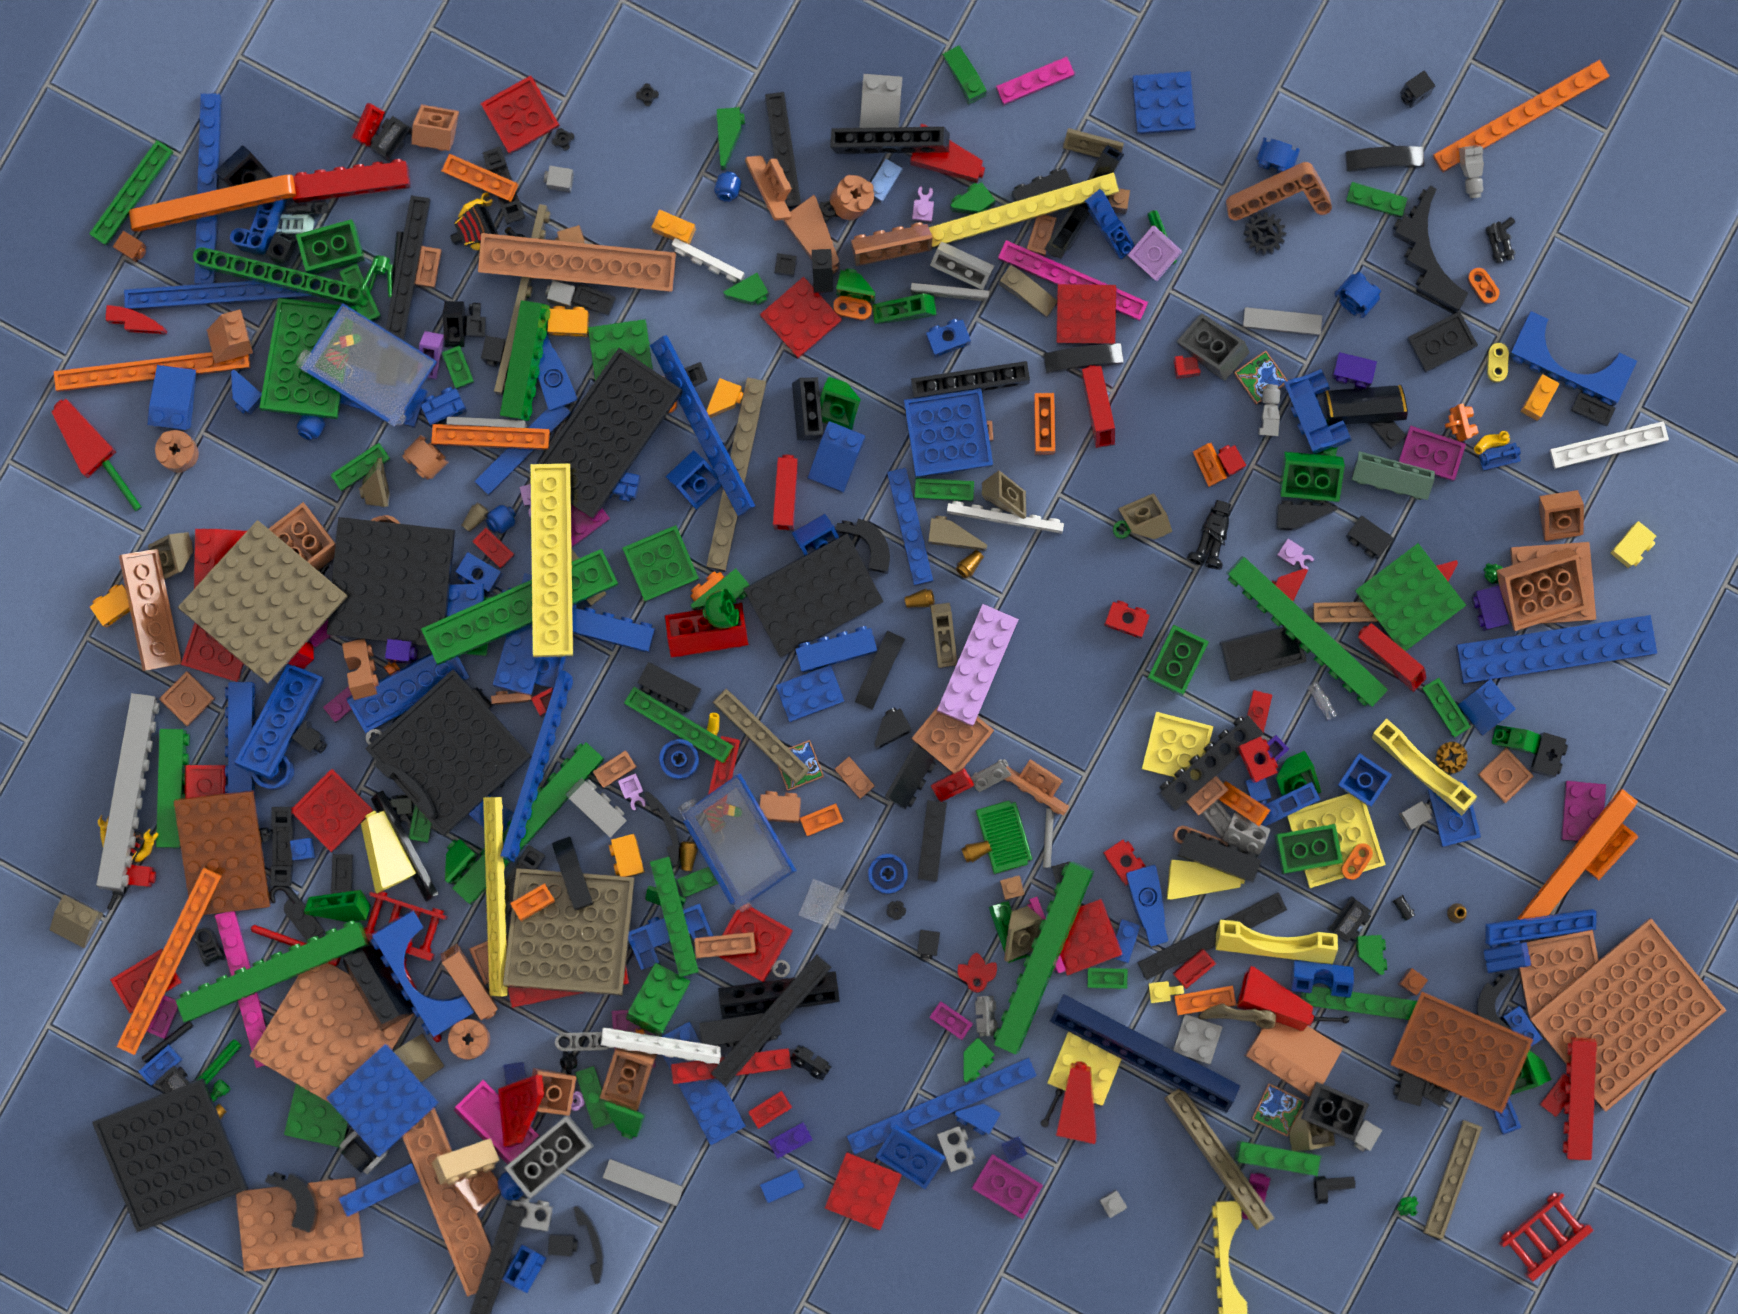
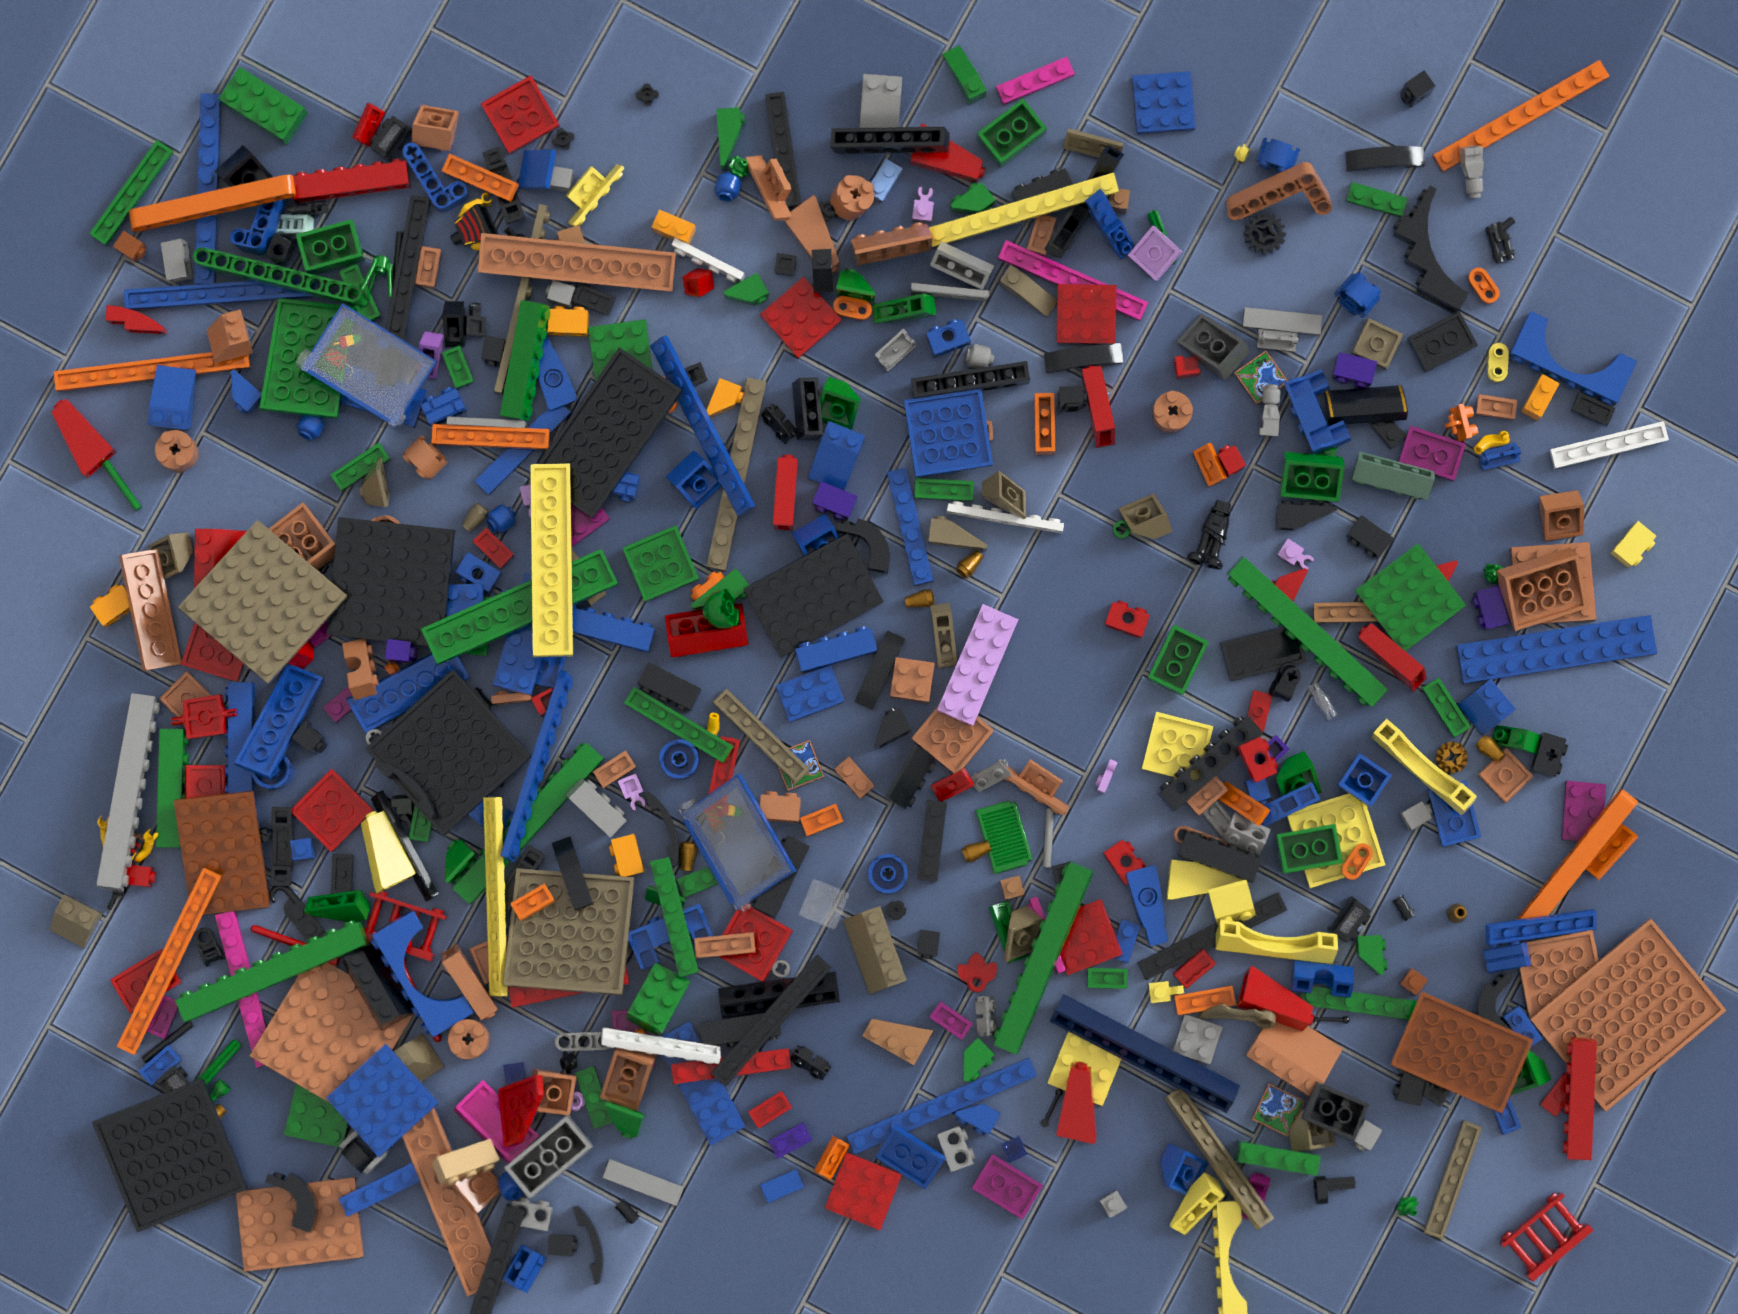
none -> light grey hinge [161,239,194,283]
none -> red plate [171,695,237,739]
none -> green brick [218,67,307,145]
none -> blue beam [403,143,469,213]
none -> blue tile [518,149,556,189]
none -> light yellow bracket [566,164,624,227]
none -> black pin [615,1199,640,1225]
none -> red panel [682,268,714,297]
none -> green plant [728,156,749,178]
none -> black brick [752,836,810,918]
none -> black hinge [761,404,797,444]
none -> dark purple brick [812,482,857,521]
none -> orange plate [814,1136,850,1180]
none -> dark tan slope [843,906,907,994]
none -> medium nougat wing [863,1019,933,1065]
none -> light grey hinge [875,328,916,372]
none -> nougat brick [890,657,935,704]
none -> light grey head [964,344,994,369]
none -> green brick [977,99,1047,168]
none -> black window [1057,386,1087,415]
none -> lavender plate [1095,759,1118,794]
none -> nougat brick [1152,391,1193,433]
none -> blue slope [1161,1143,1209,1195]
none -> light yellow slope [1170,1172,1225,1235]
none -> light yellow slope [1208,880,1256,926]
none -> light yellow plate [1234,144,1250,163]
none -> light grey hinge [1257,329,1298,352]
none -> black piece [1269,662,1301,702]
none -> dark tan tile [1351,318,1403,370]
none -> nougat plate [1475,394,1518,420]
none -> pearl gold cone [1476,735,1506,763]

